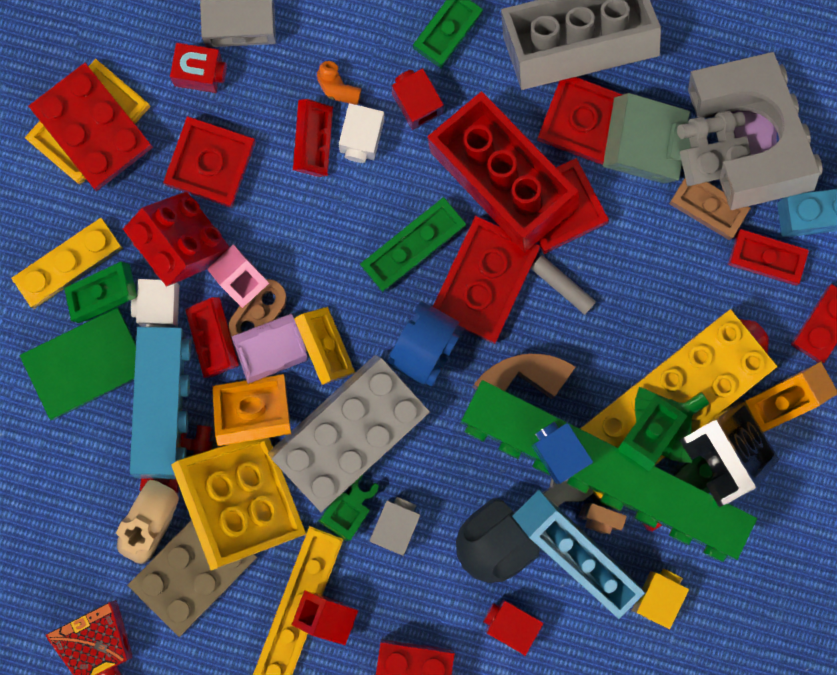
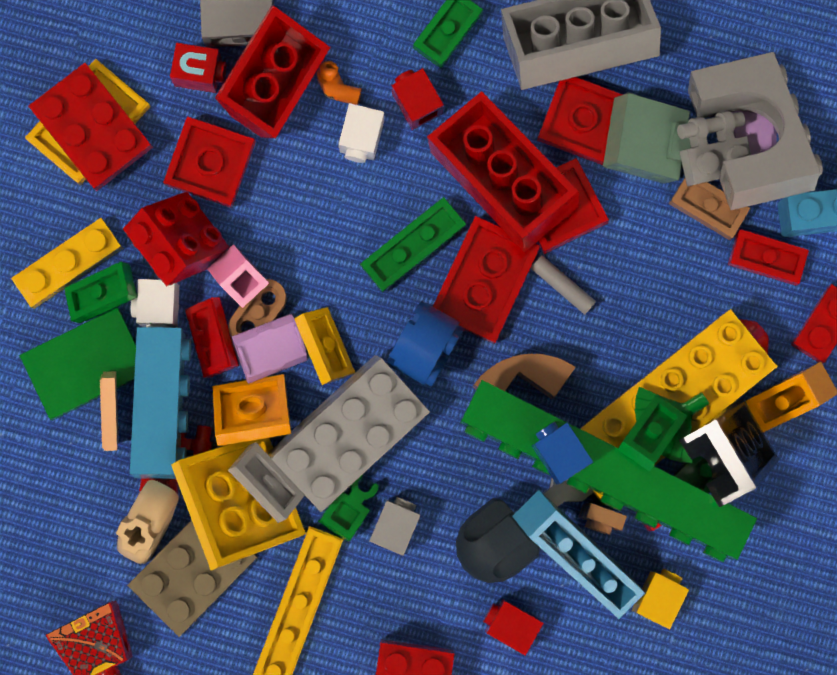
red brick [291,590,359,645] -> none
red plate [293,99,333,177] -> none
none -> light nougat tile [100,371,119,451]
none -> red slope [215,5,331,139]
none -> light grey plate [228,442,305,523]

